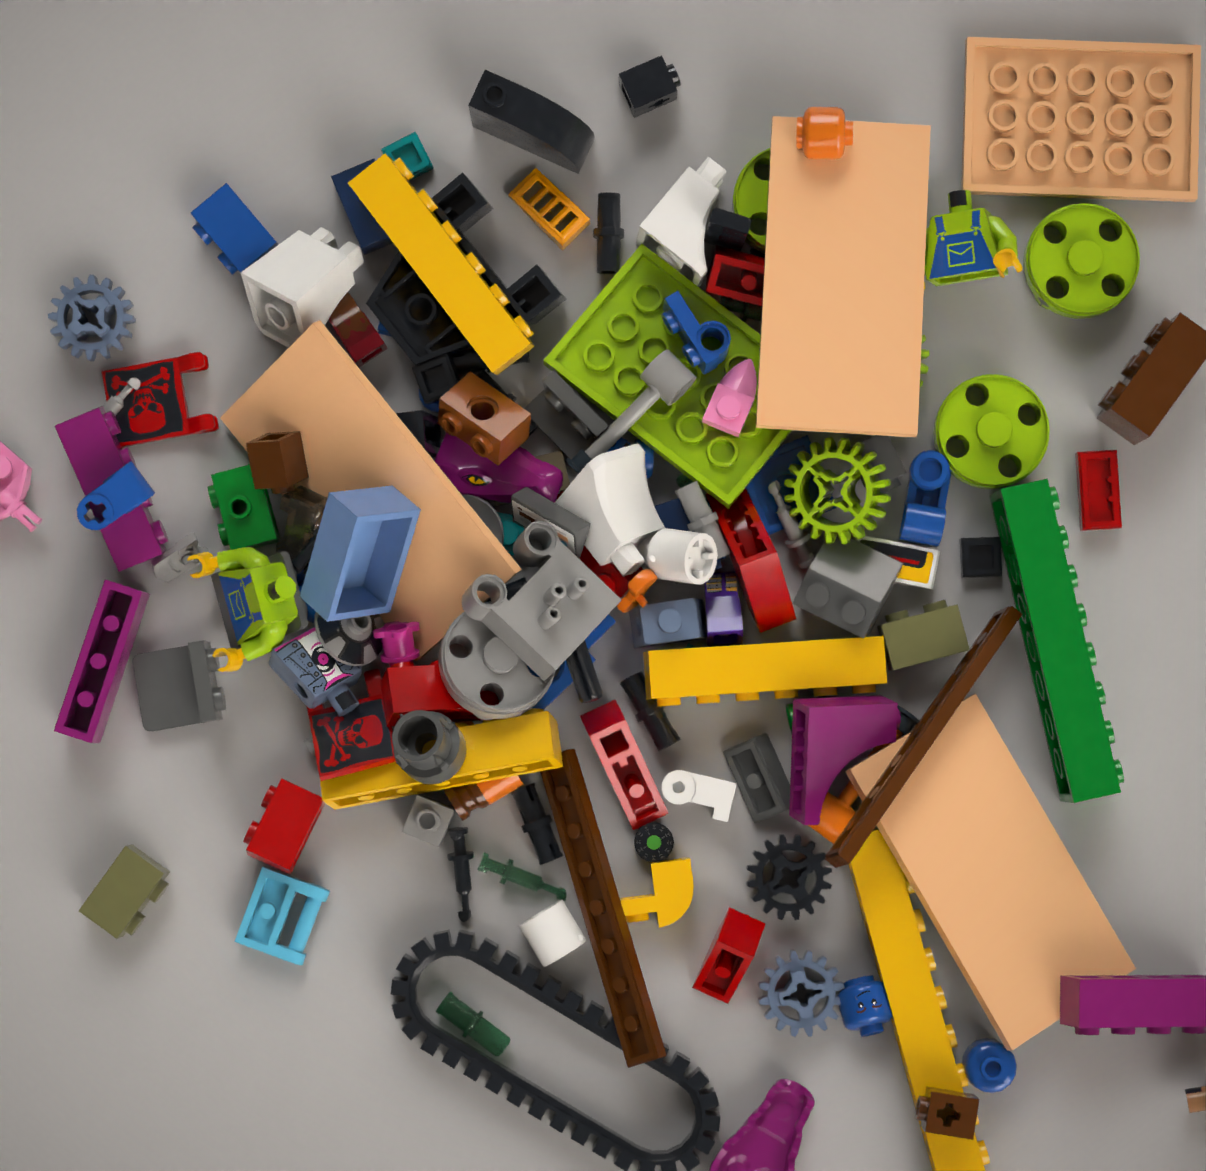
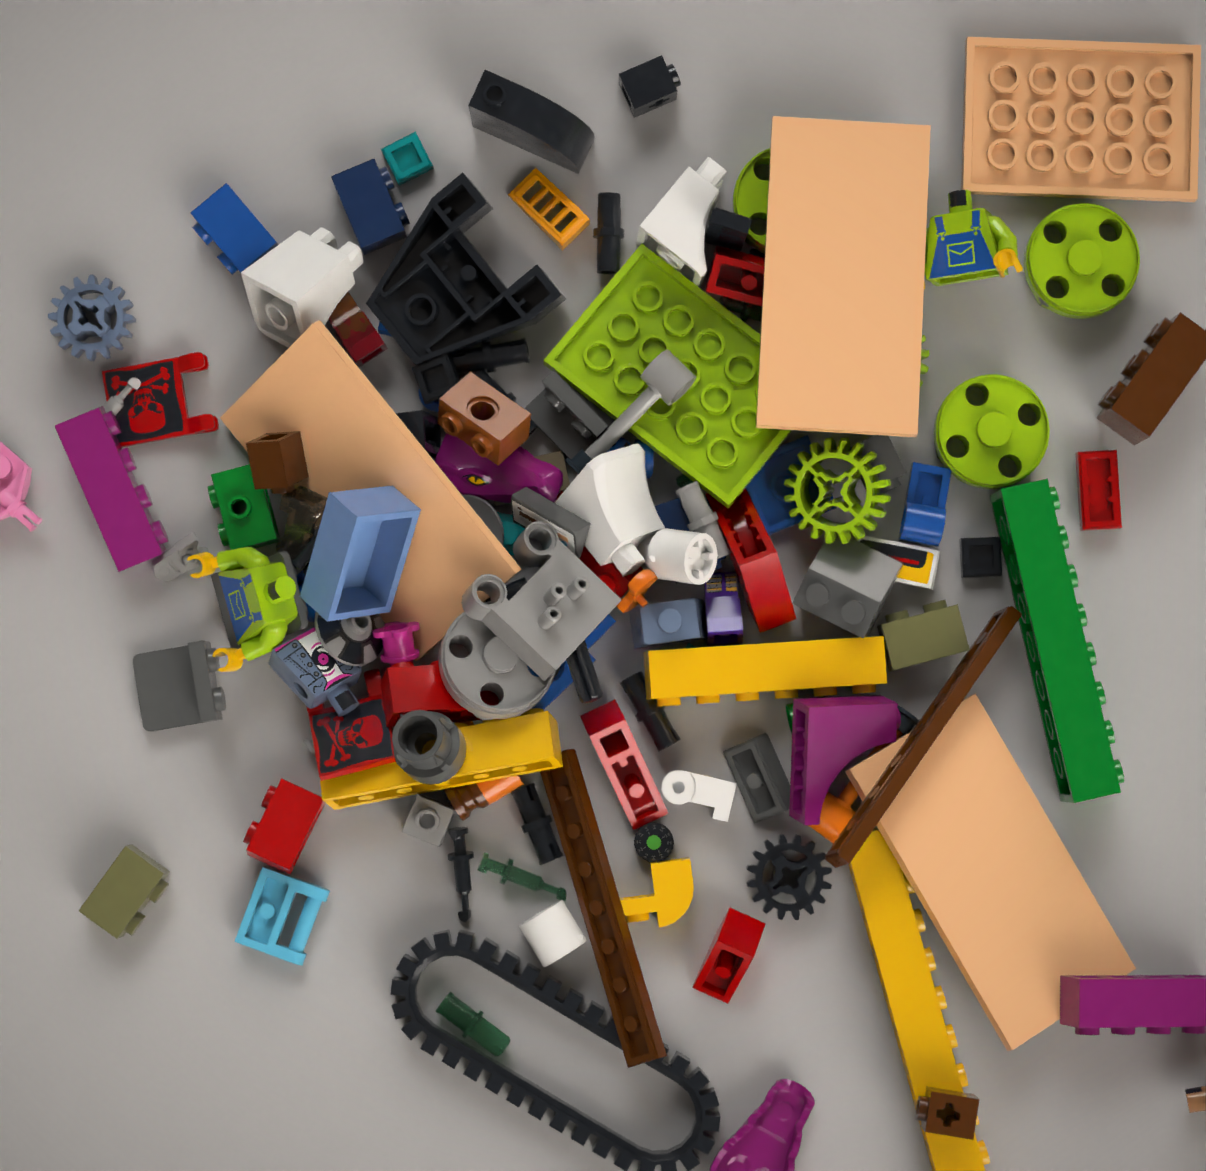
magenta brick [54,579,150,743] -> none
blue piece [77,461,155,530] -> none
yellow brick [348,153,535,375] -> none
blue plate [661,291,731,375] -> none
bright pink plate [702,359,757,437] -> none
sand blue gear [758,950,844,1037] -> none
light grey piece [768,480,816,568] -> none
orange head [796,107,853,159] -> none
blue head [837,975,893,1037] -> none
blue tile [909,450,950,491] -> none
blue head [962,1038,1017,1093] -> none

